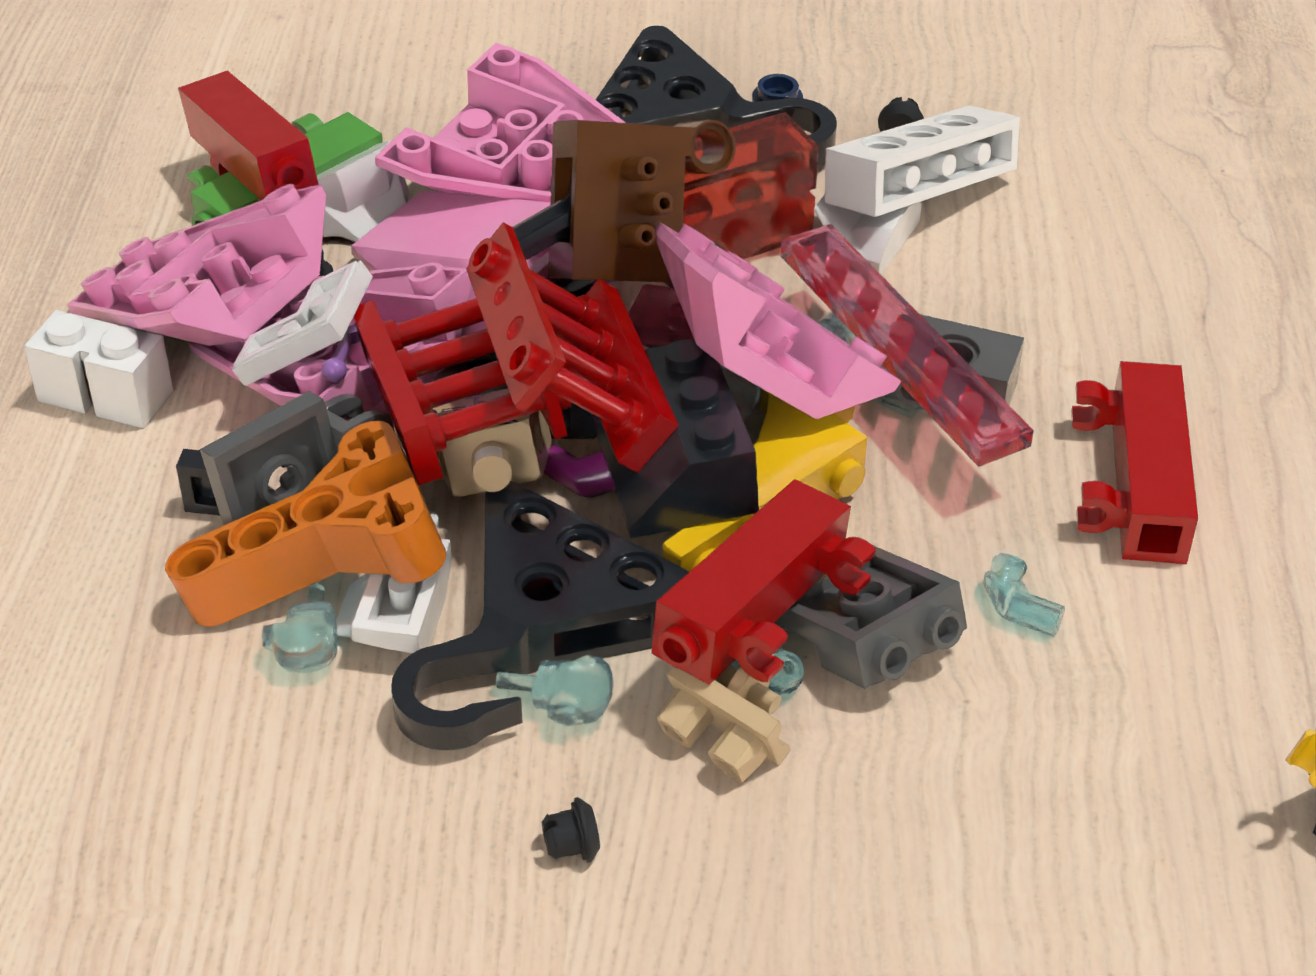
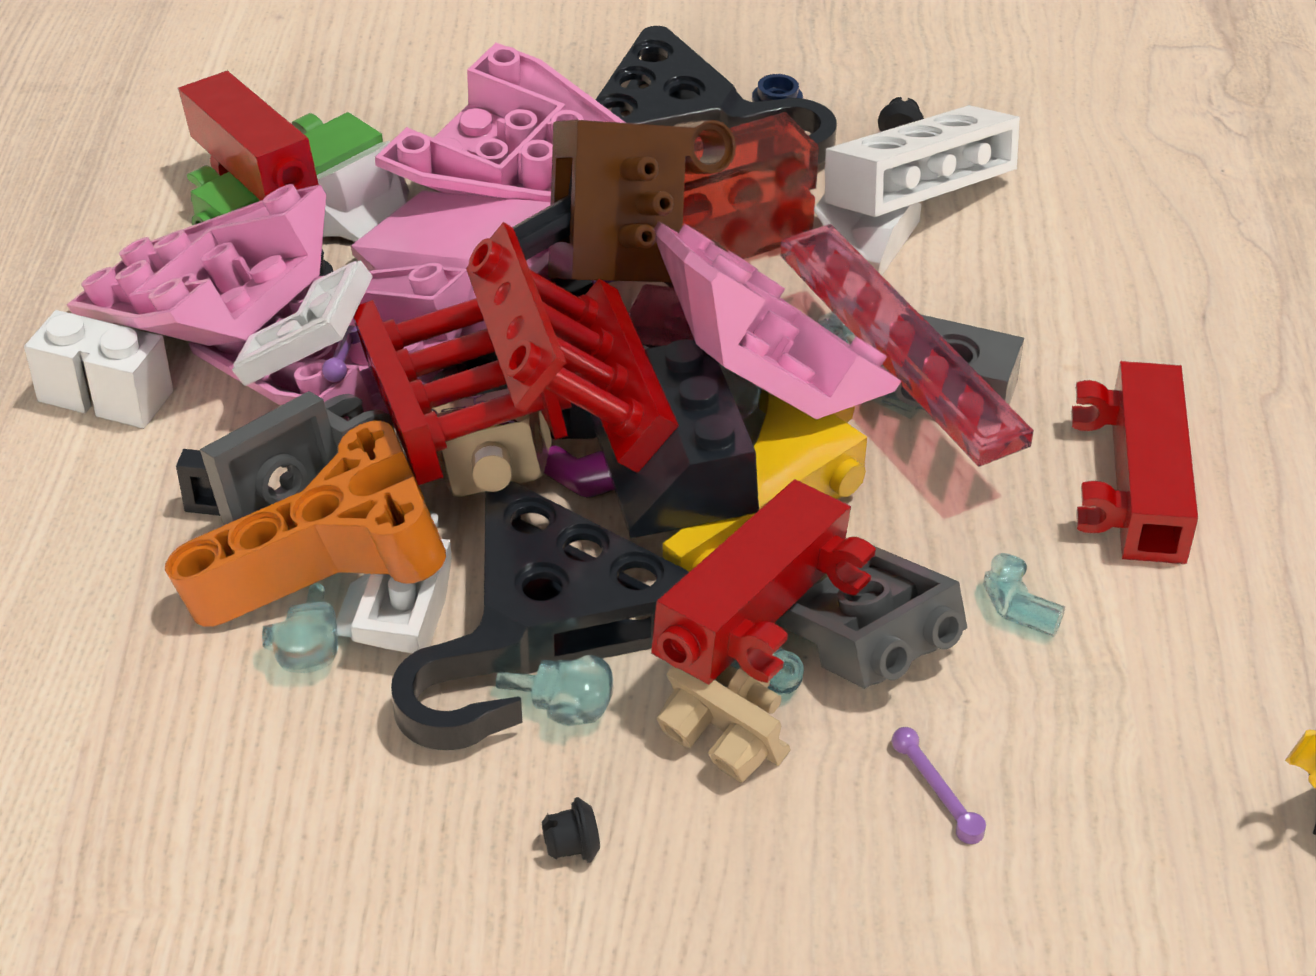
none -> medium lavender hinge [892,727,986,844]

